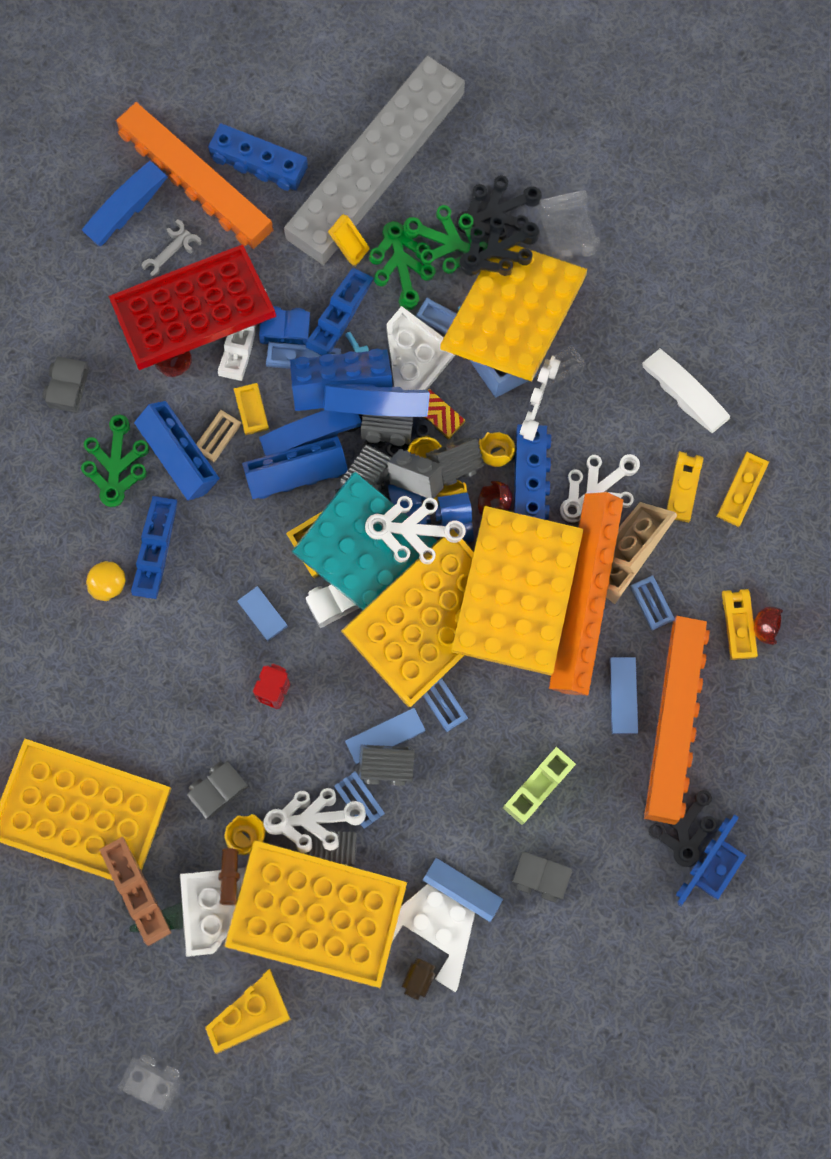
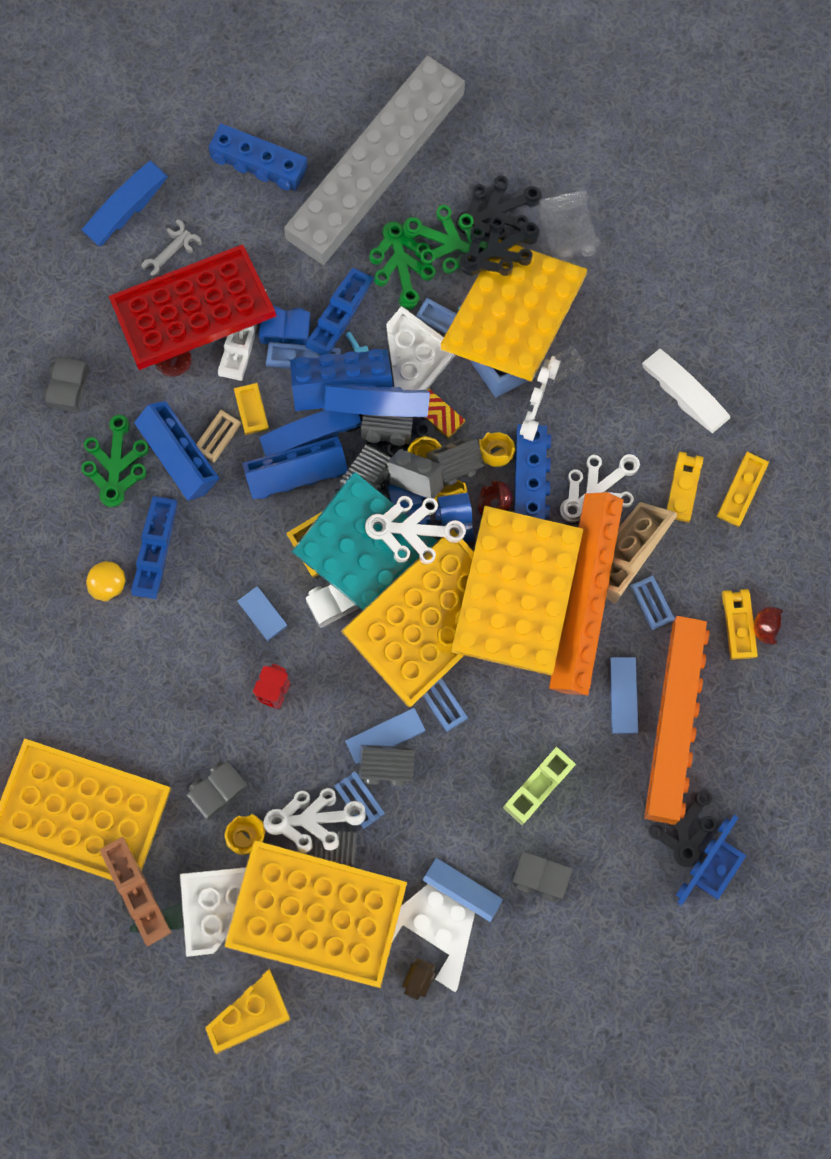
orange brick [116,102,273,250] -> none
clear brick [118,1054,185,1113] -> none
reddish brown pin [218,848,240,906] -> none
yellow tile [328,214,370,266] -> none

